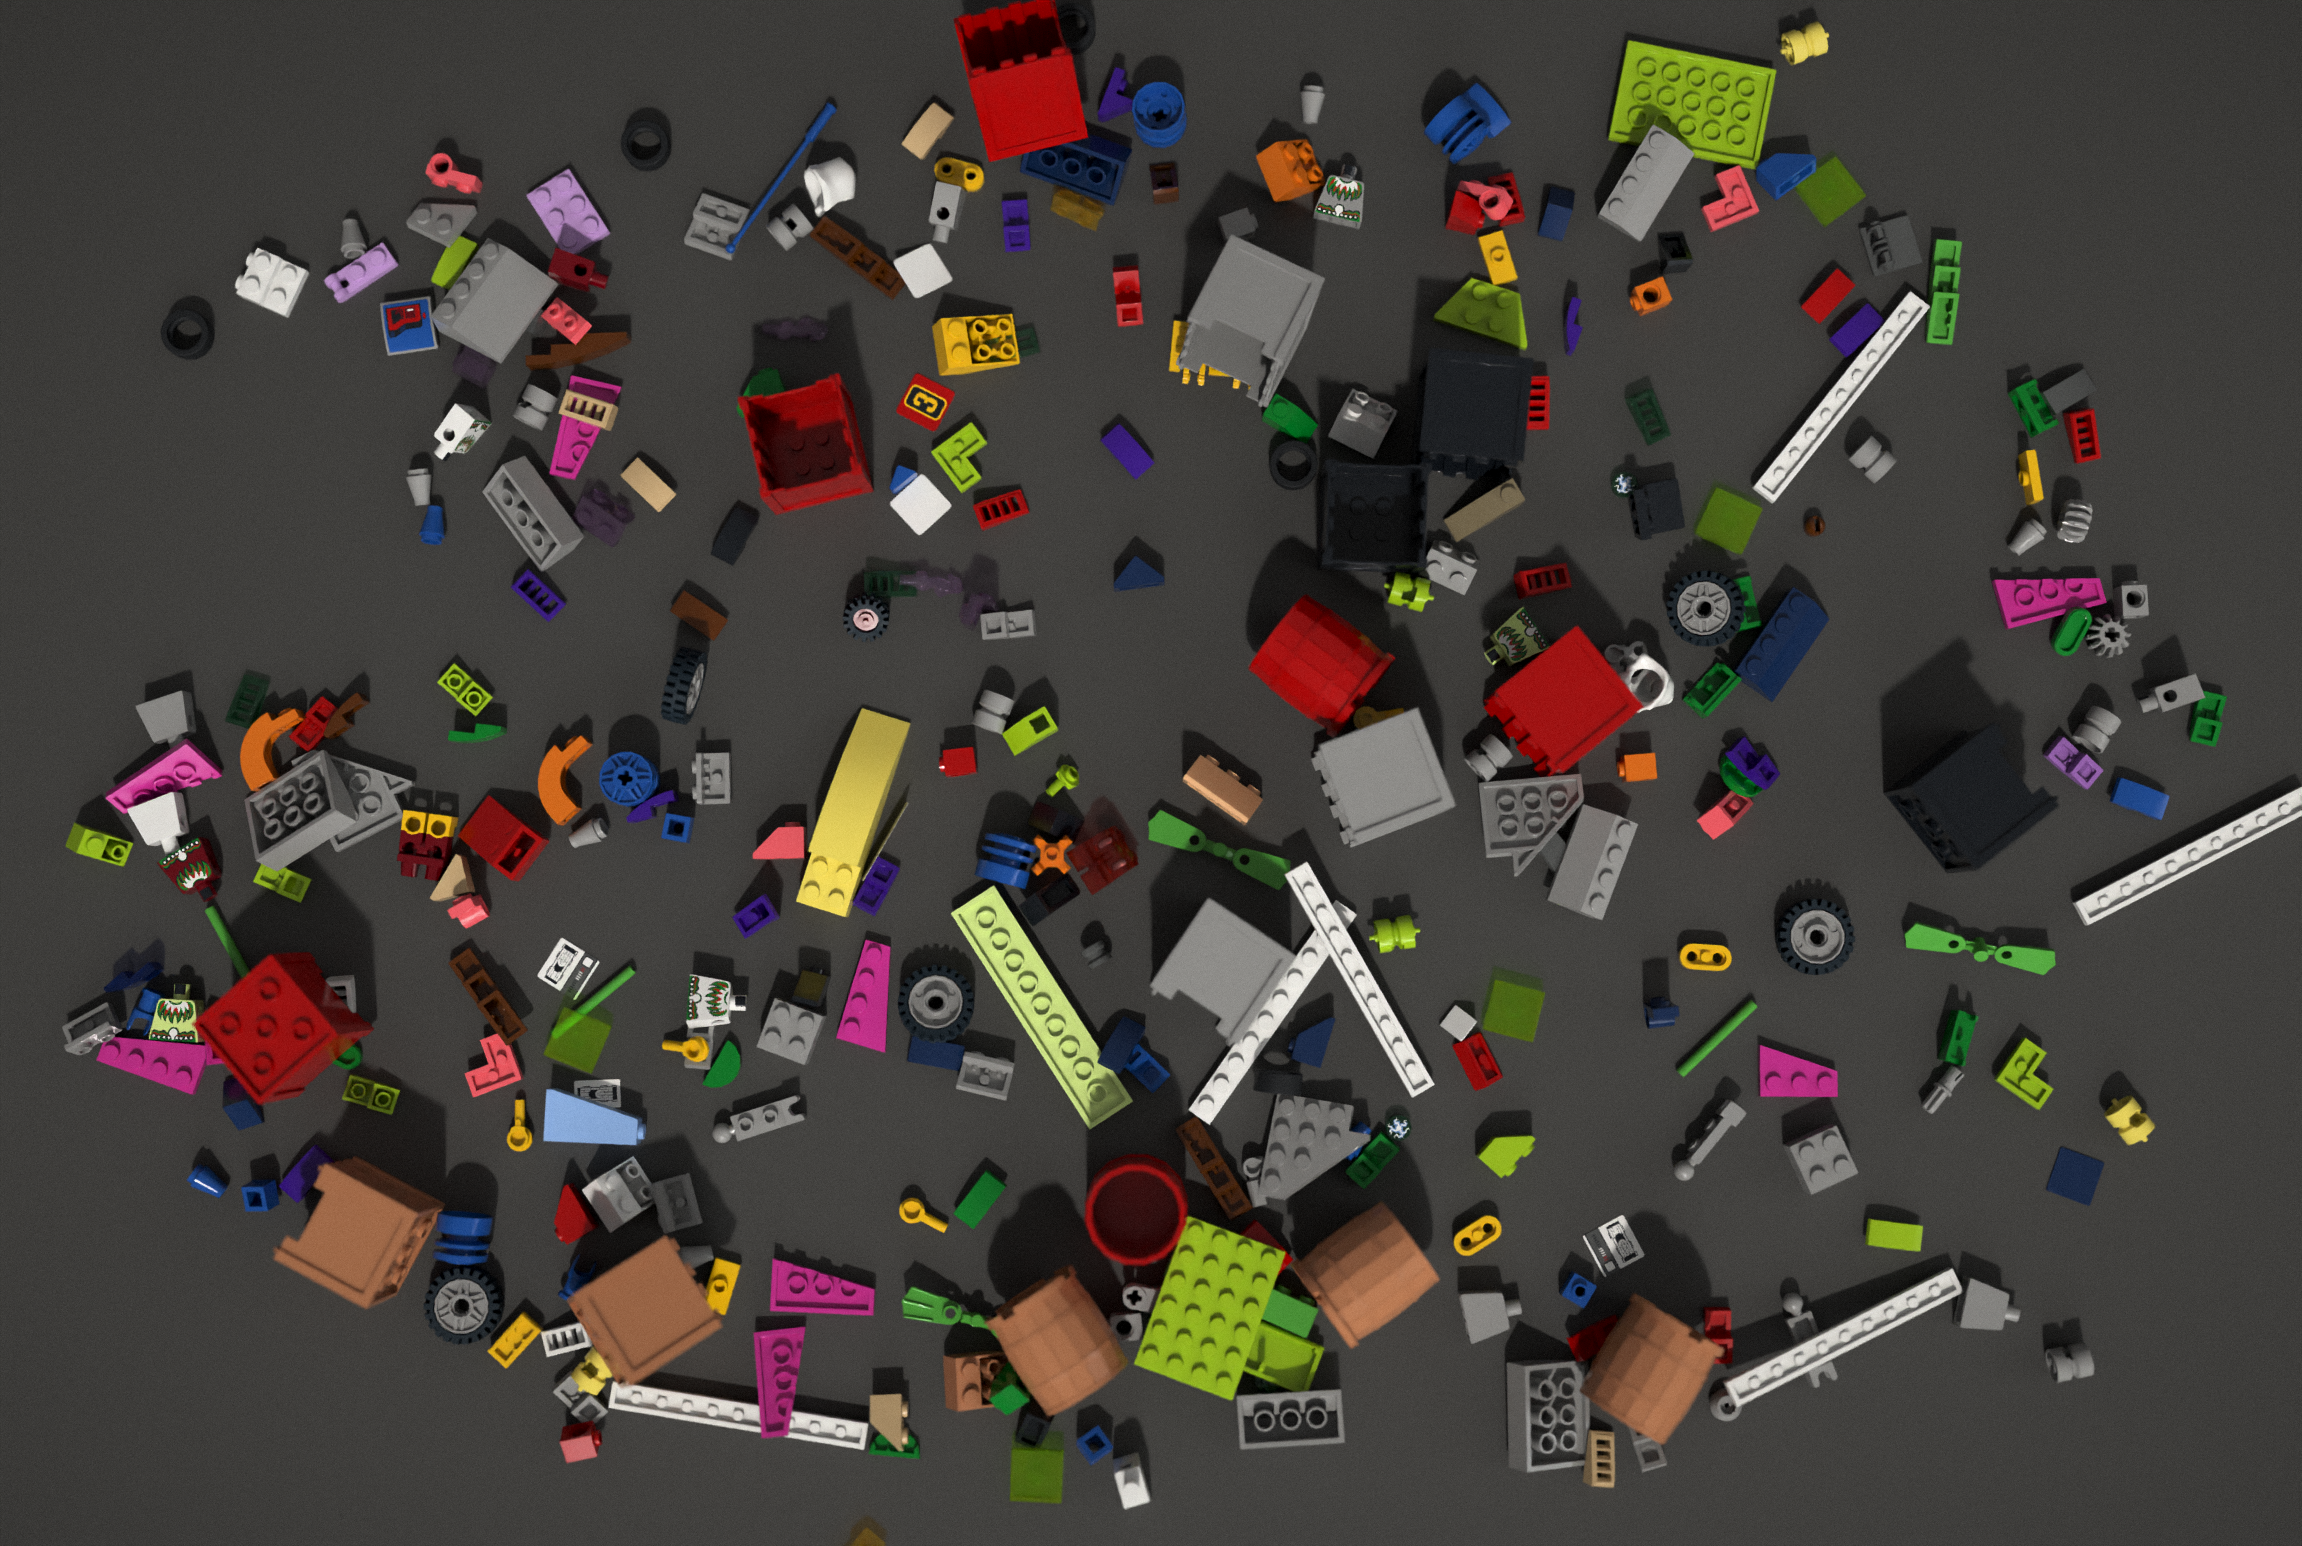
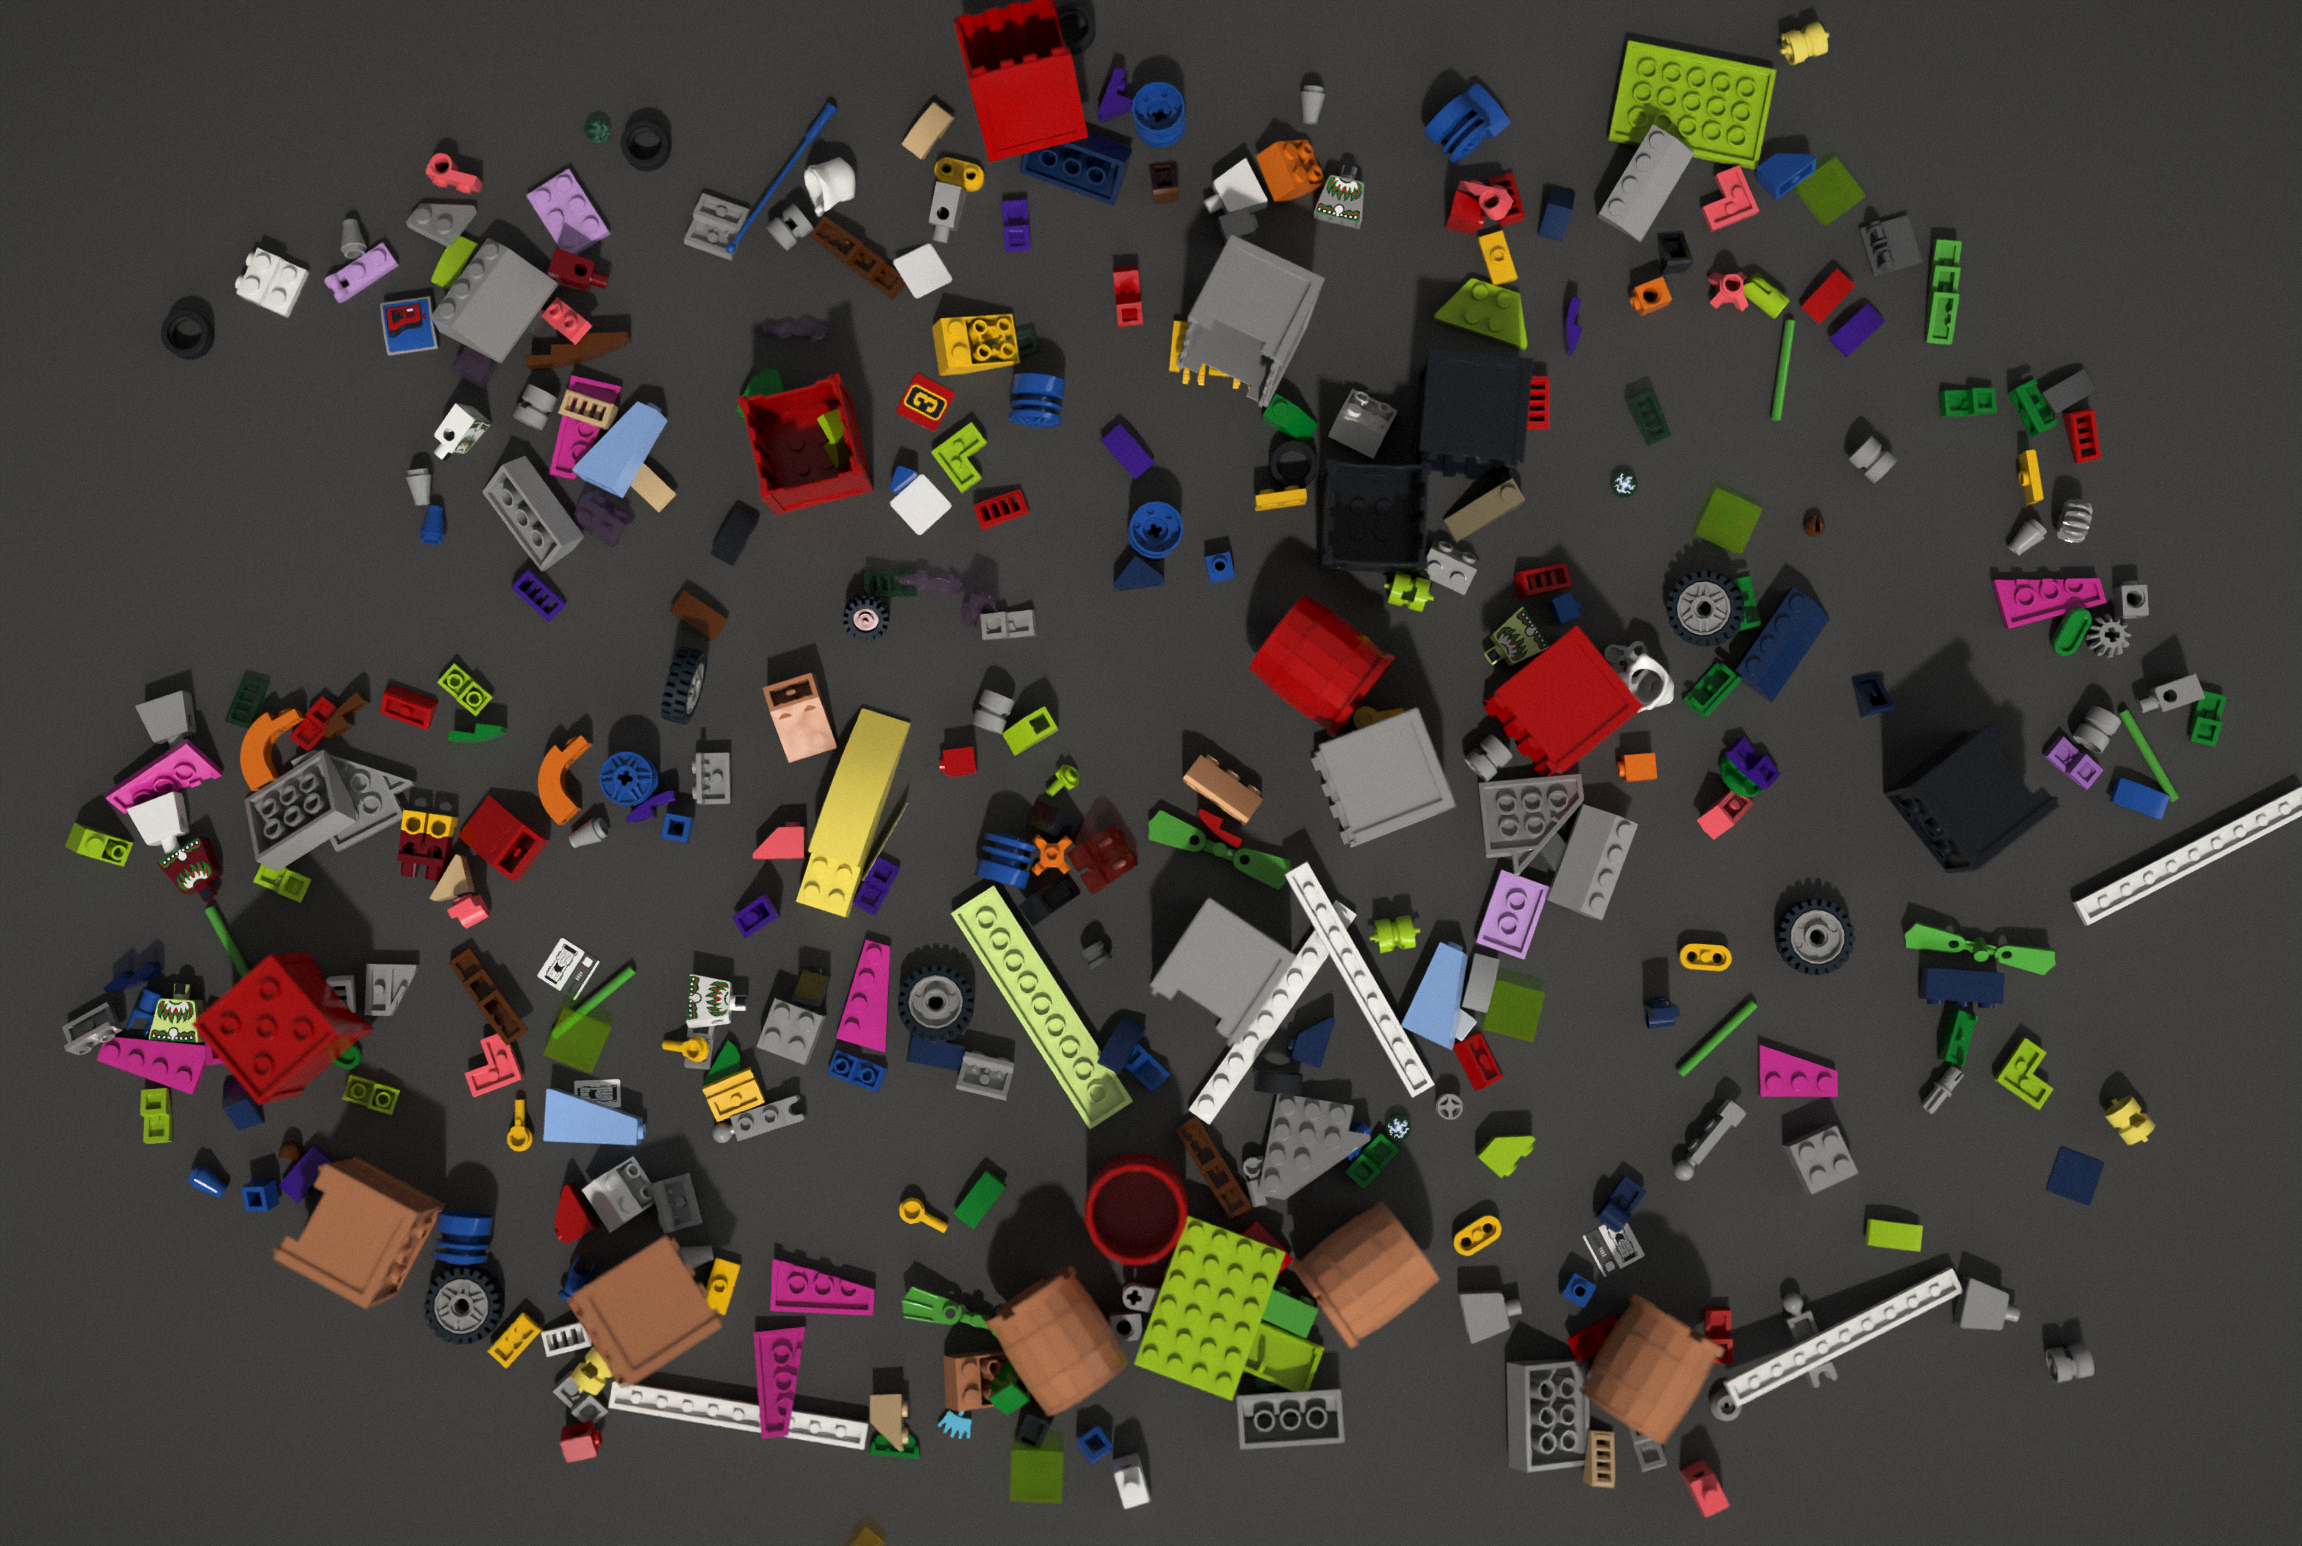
clear yellow hinge [1051,189,1105,231] -> none
black bracket [1627,478,1685,541] -> none
white plate [1753,291,1930,503] -> none
none -> lime slope [140,1088,173,1144]
none -> reddish brown hinge [278,1141,301,1160]
none -> light grey wing [365,964,419,1016]
none -> red slope [380,685,438,730]
none -> light blue slope [573,401,668,498]
none -> clear green tile [584,116,611,144]
none -> yellow plate [702,1067,765,1122]
none -> slope [763,672,838,763]
none -> lime slope [817,409,854,468]
none -> blue slope [827,1050,888,1093]
none -> medium azure piece [938,1409,972,1439]
none -> blue wheel [1009,373,1065,428]
none -> blue wheel [1127,501,1183,560]
none -> red slope [1198,809,1242,850]
none -> white torso [1204,158,1268,214]
none -> blue plate [1205,552,1235,584]
none -> yellow plate [1254,485,1307,511]
none -> light blue slope [1401,941,1468,1050]
none -> light grey wheel [1435,1093,1463,1120]
none -> light grey slope [1462,953,1500,1013]
none -> lavender plate [1475,870,1550,960]
none -> blue plate [1549,592,1582,626]
none -> dark blue plate [1594,1175,1647,1233]
none -> coral torso [1679,1459,1729,1517]
none -> coral rock [1707,271,1748,311]
none -> lime arm [1743,273,1790,319]
none -> bright green bar [1771,320,1795,421]
none -> dark blue slope [1852,674,1895,718]
none -> dark blue brick [1919,968,2005,1009]
none -> green slope [1939,388,1997,417]
none -> bright green bar [2119,709,2180,803]

